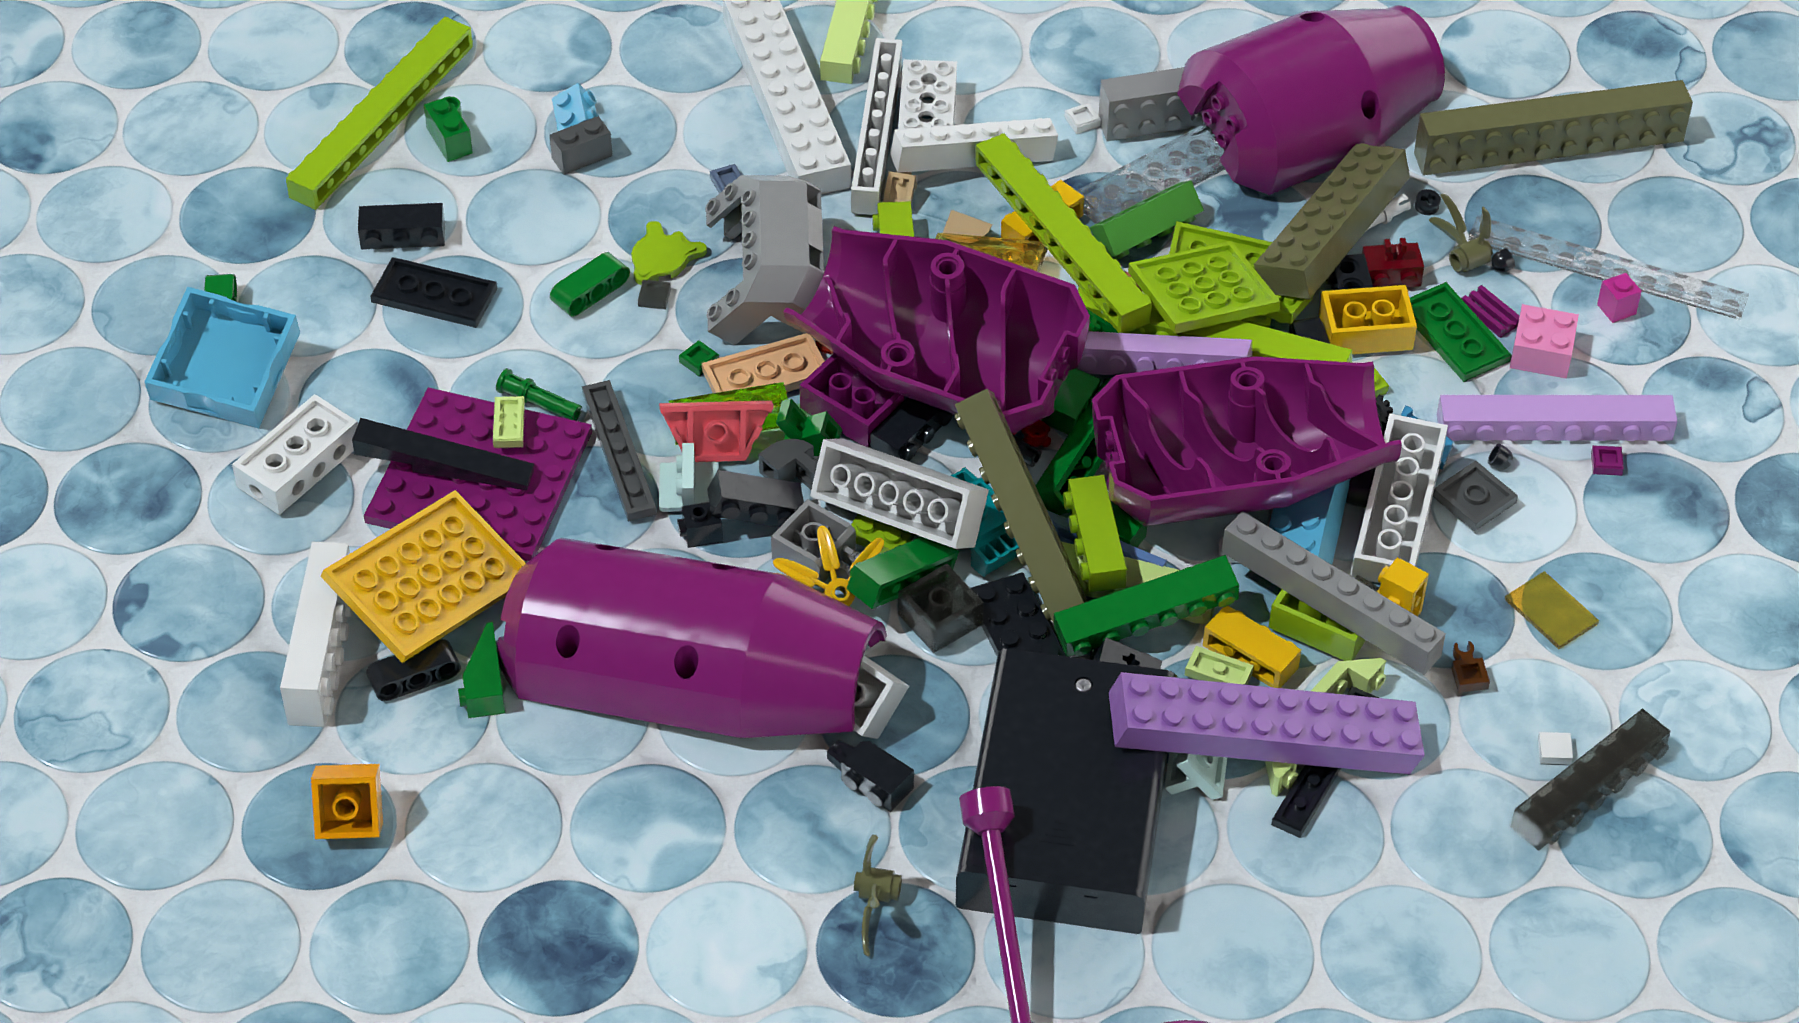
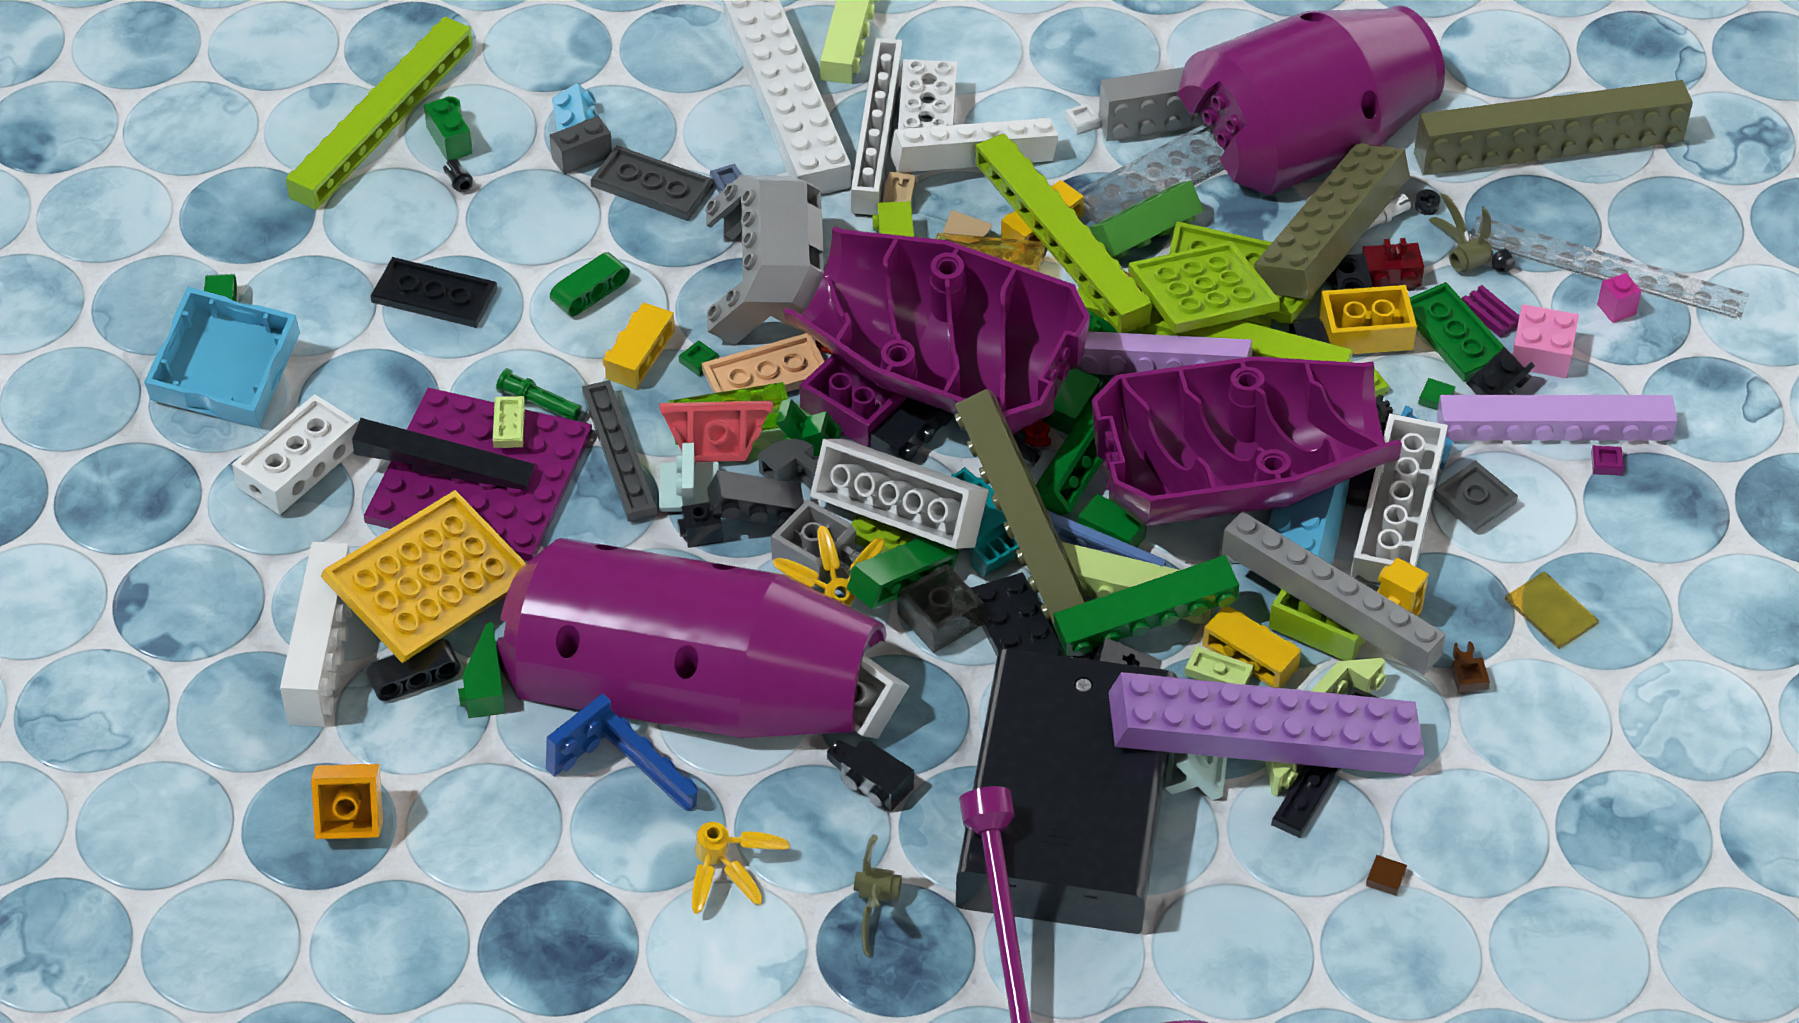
black brick [358,203,445,250] -> none
lime tile [631,221,707,285] -> none
clear smoke tile [638,280,671,310] -> none
lime brick [1063,475,1127,592] -> none
black hinge [1488,444,1513,469] -> none
clear smoke brick [1510,708,1671,851] -> none
white tile [1538,732,1573,765] -> none
none -> black pin [443,159,473,192]
none -> blue bracket [546,693,698,811]
none -> dark grey tile [590,145,714,221]
none -> yellow brick [602,302,675,390]
none -> yellow plant [691,822,790,914]
none -> reddish brown tile [1366,855,1407,896]
none -> green tile [1418,378,1456,410]
none -> black bracket [1466,347,1535,395]

